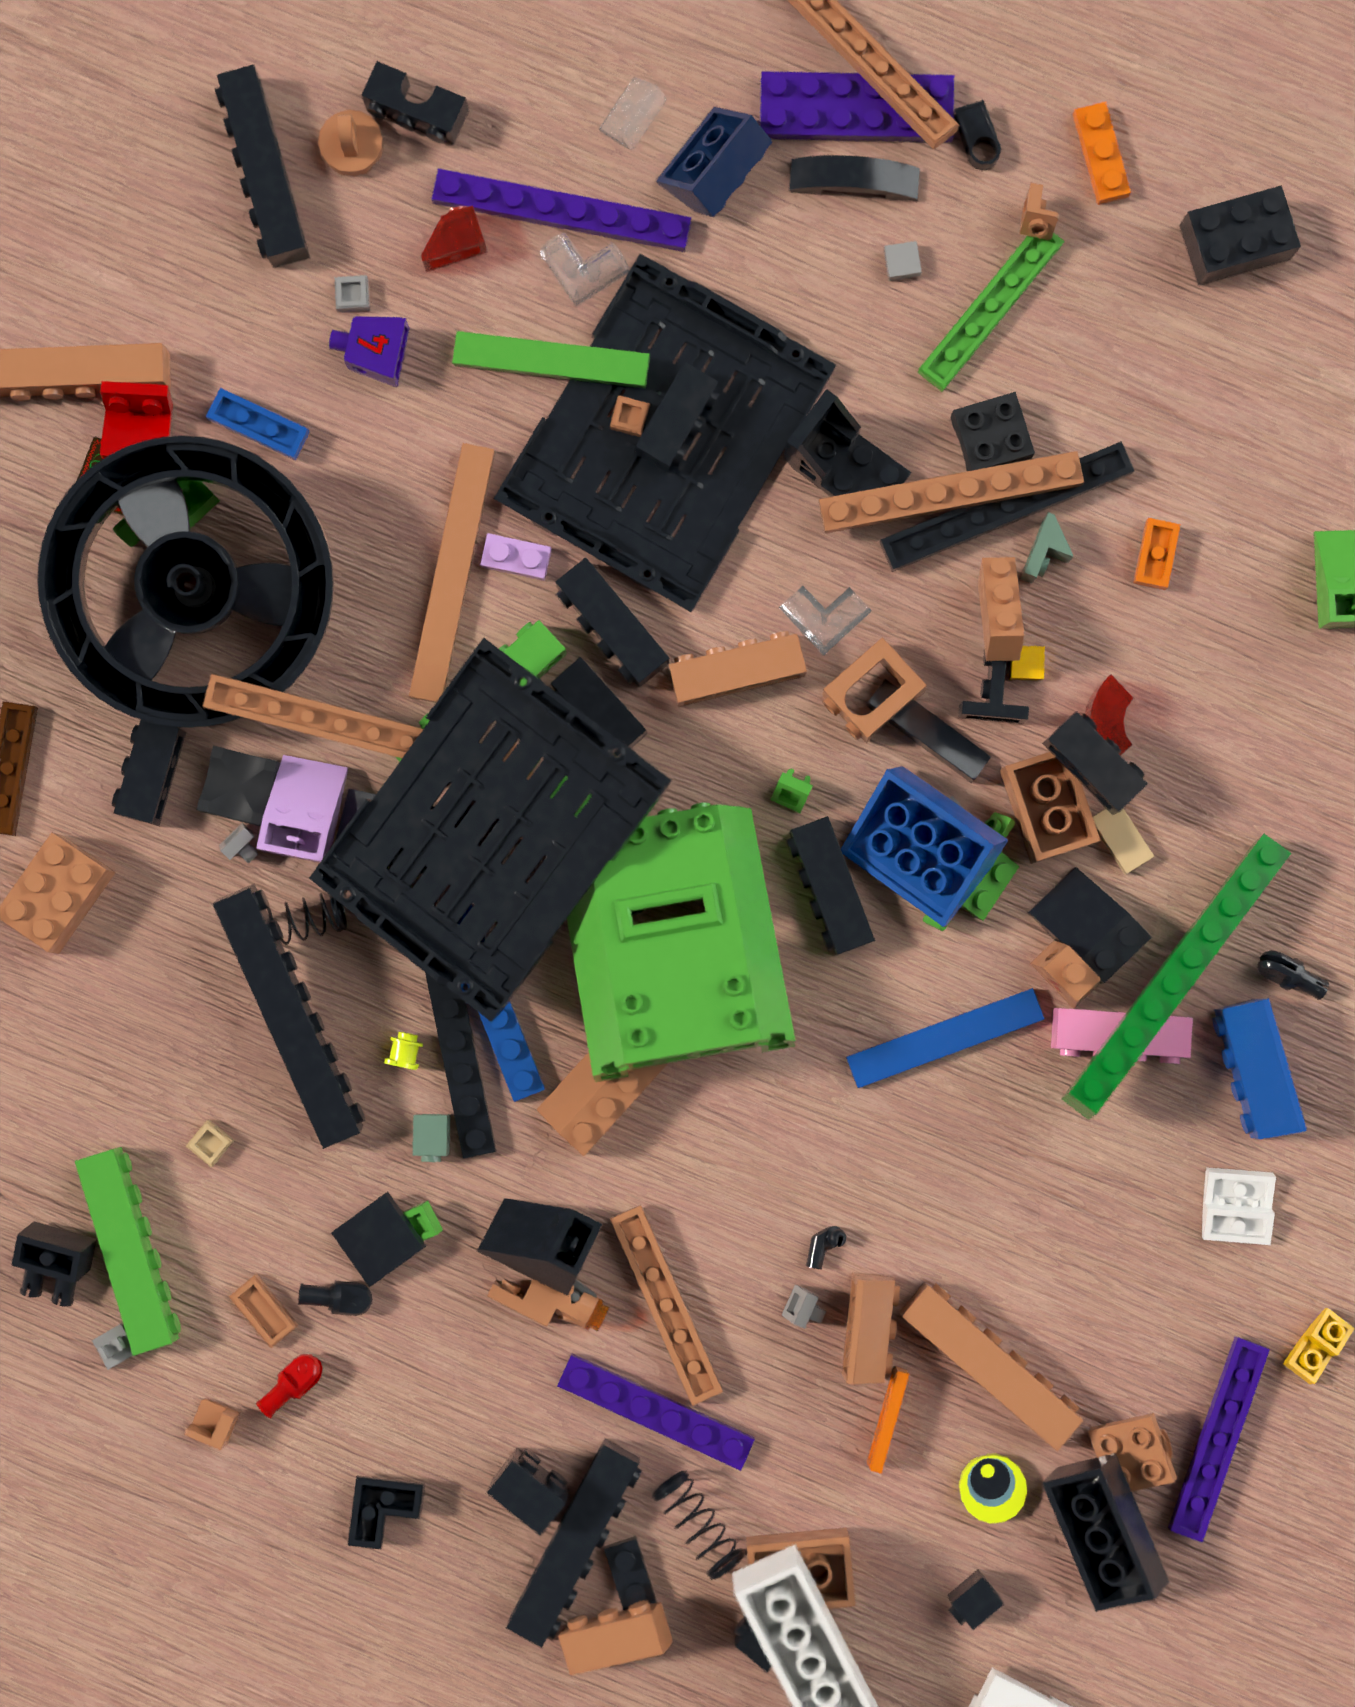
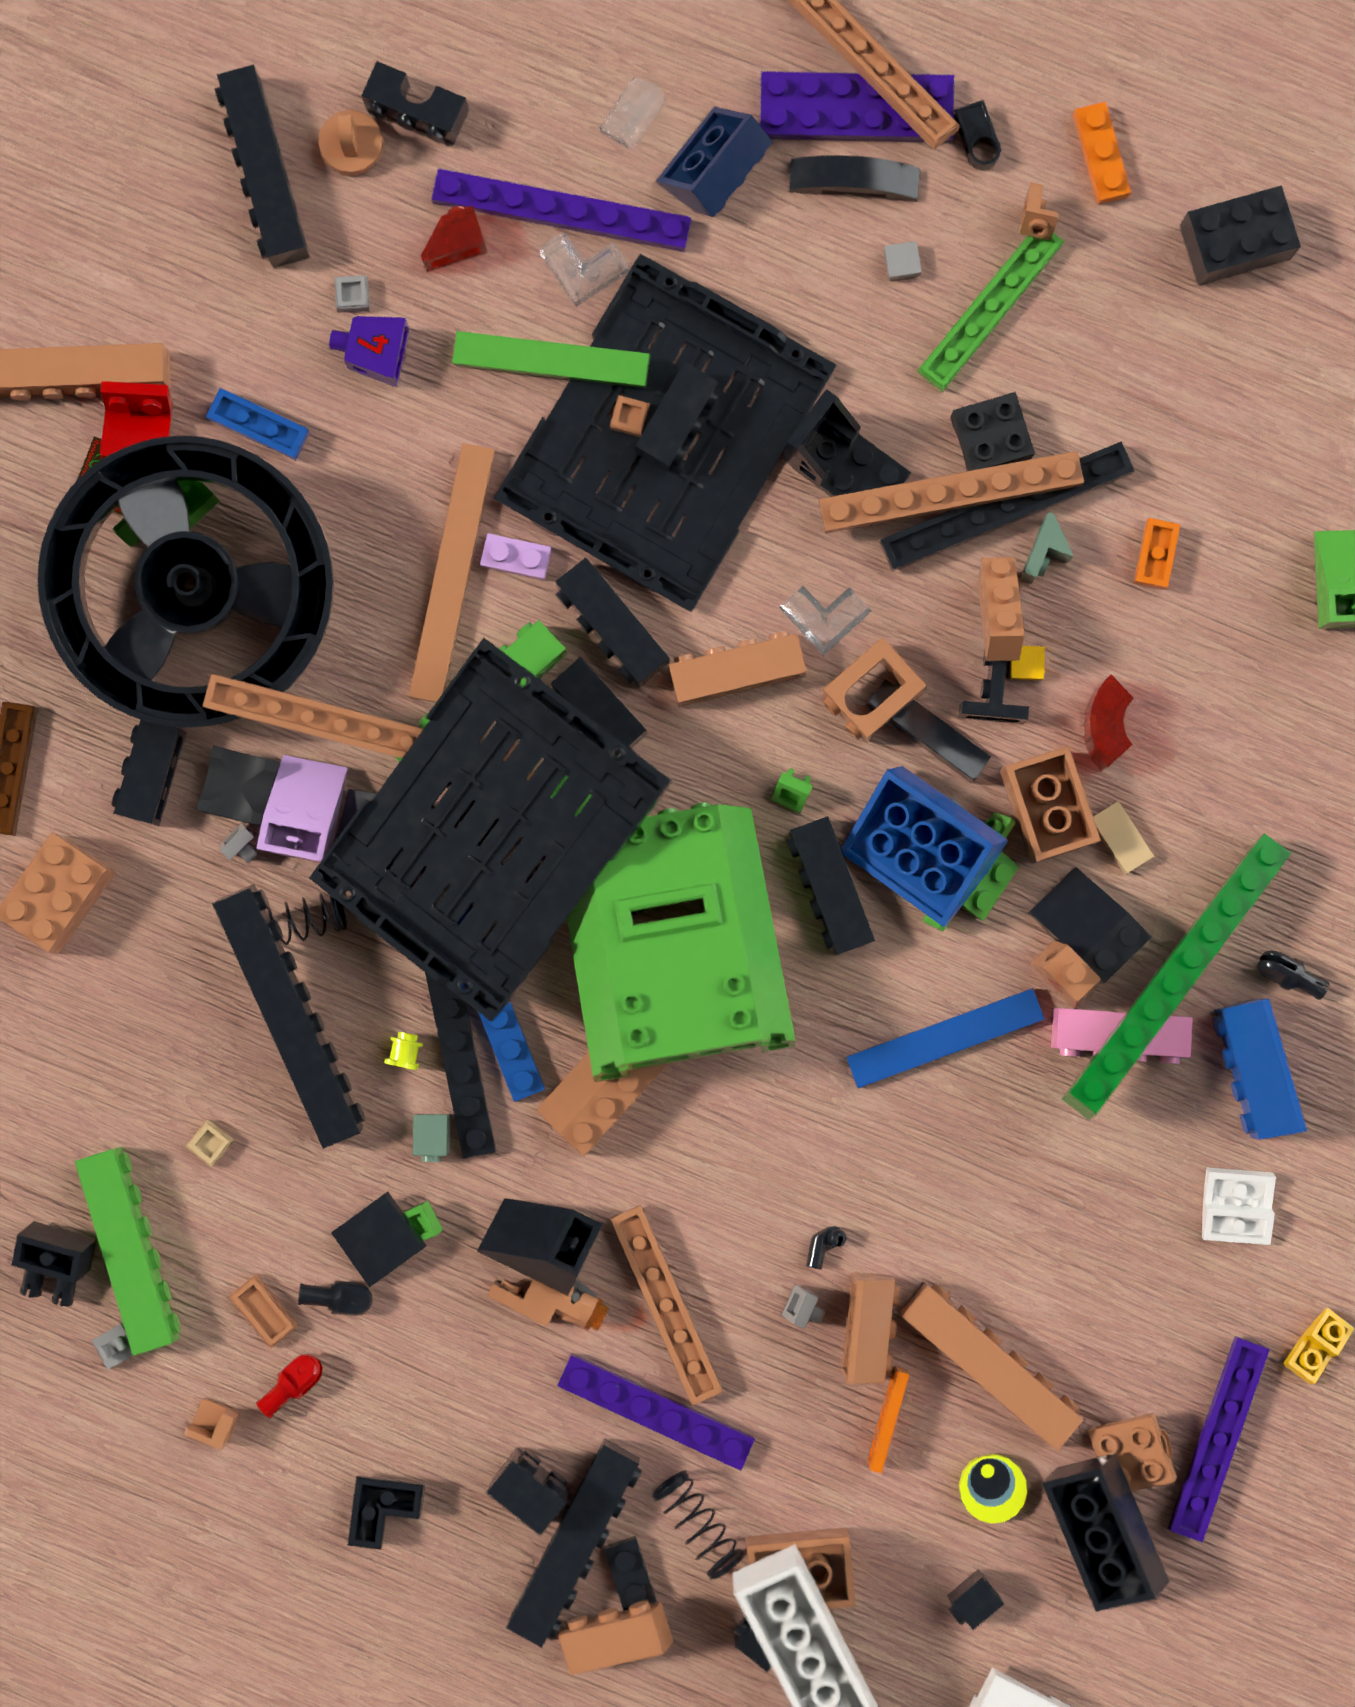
black brick [1042,711,1148,815] -> none

